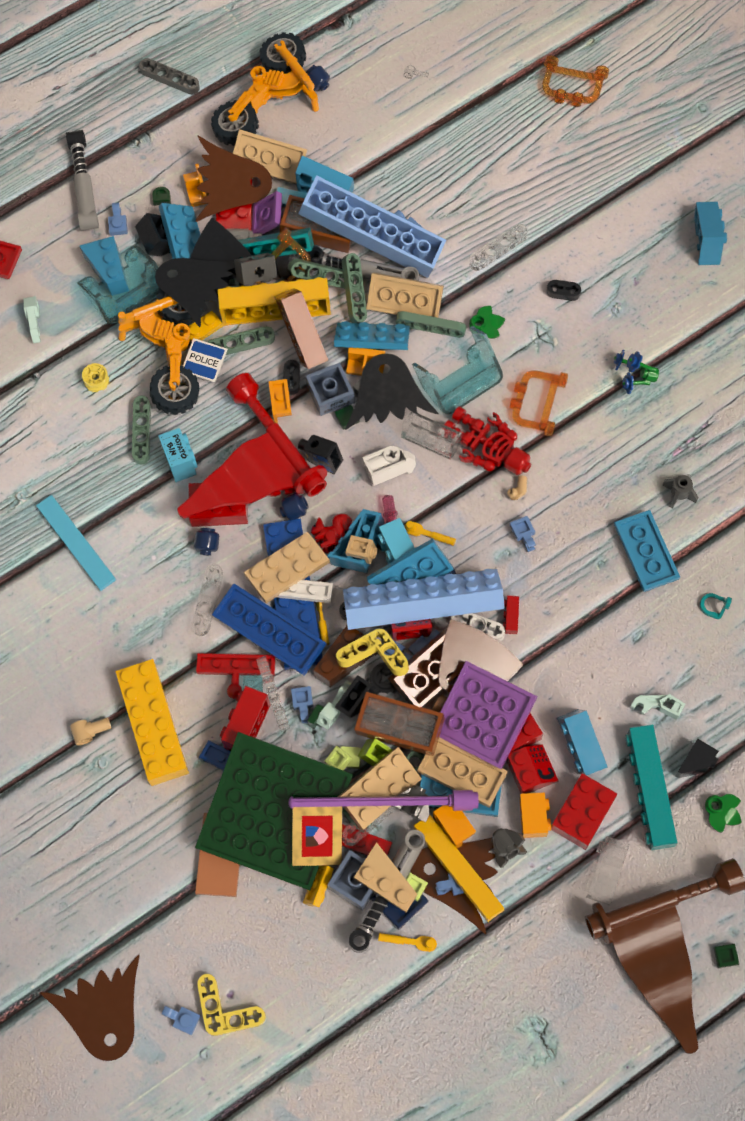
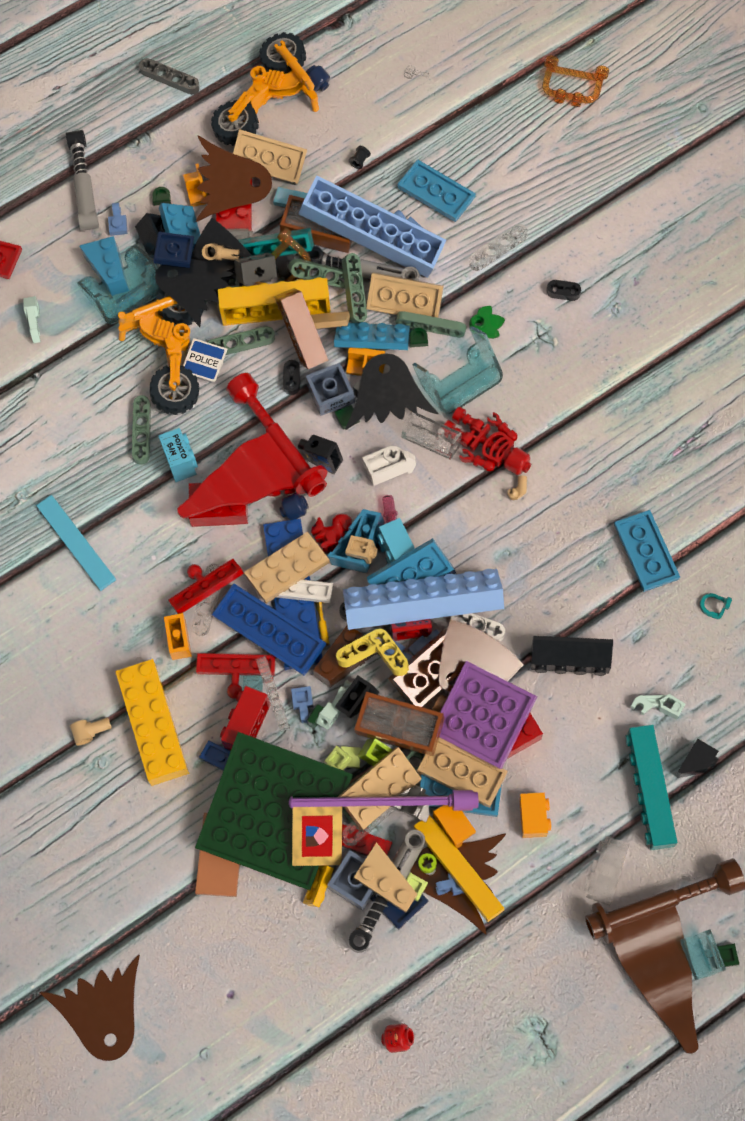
light yellow wheel [82,363,109,392] -> none
medium blue plate [162,1006,201,1036] -> none
yellow plate [183,311,223,343] -> none
dark blue head [194,528,220,556] -> none
light yellow beam [198,974,266,1036] -> none
medium lavender plate [252,191,282,234] -> none
light orange panel [269,379,292,423] -> none
dark azure wedge [295,156,354,193] -> none
black gear [370,663,396,694] -> none
yellow piece [378,933,437,952] -> none
yellow piece [404,521,456,546] -> none
dark grey brick [491,828,527,868] -> none
red piece [503,595,519,634] -> none
red slope [506,744,559,794] -> none
clear orange bar [510,370,568,437] -> none
medium blue plate [510,516,536,552] -> none
red brick [551,773,618,850] -> none
dark azure wedge [557,709,608,776] -> none
plant [614,350,659,394] -> none
dark grey brick [663,474,699,509] -> none
dark azure wedge [694,202,727,265] -> none
green plate [705,794,742,833] -> none
none -> dark blue tile [153,232,194,268]
none -> light orange brick [164,613,192,660]
none -> red plate [168,559,244,614]
none -> tan pin [202,243,240,260]
none -> tan tile [311,311,350,329]
none -> black bush [349,145,371,169]
none -> red head [381,1023,414,1053]
none -> dark azure plate [398,159,476,222]
none -> dark green tile [409,328,428,348]
none -> lime bush [418,853,437,873]
none -> black slope [530,636,613,676]
none -> clear light blue panel [680,929,726,980]

